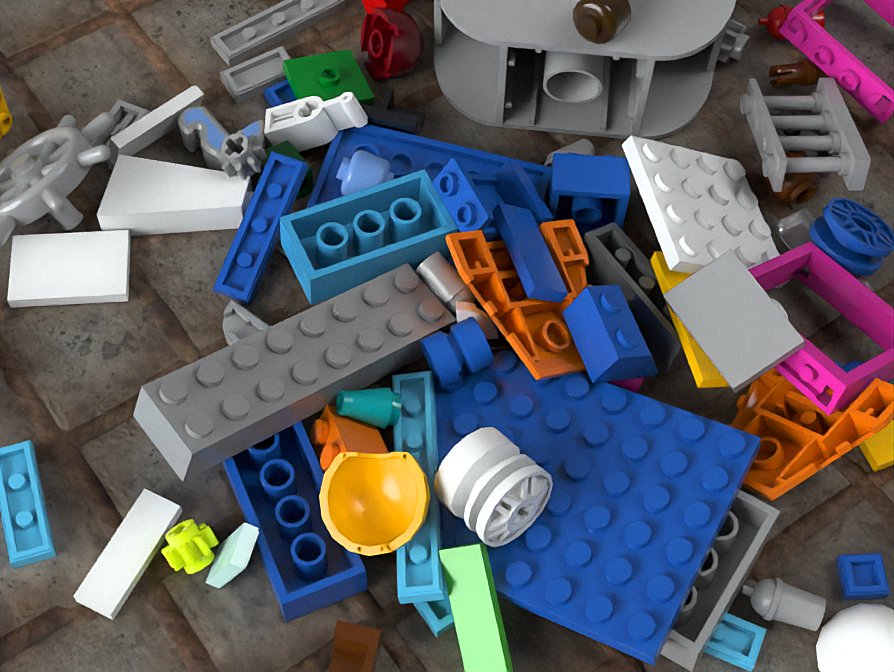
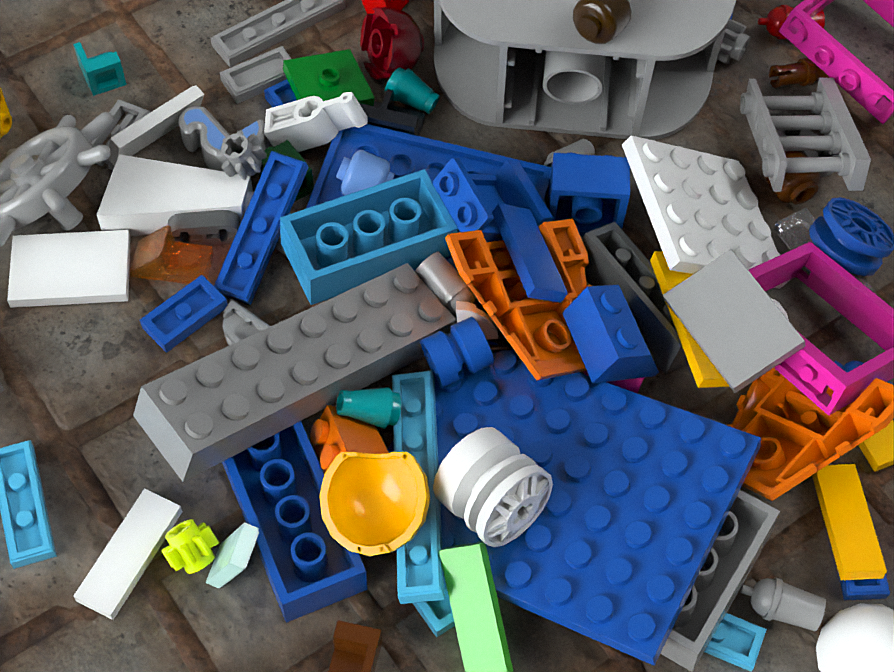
none -> teal panel [73,42,127,96]
none -> clear orange slope [129,225,214,284]
none -> blue plate [140,275,228,353]
none -> dark grey beam [168,210,240,248]
none -> teal cone [385,68,440,114]
none -> yellow tile [812,464,887,580]

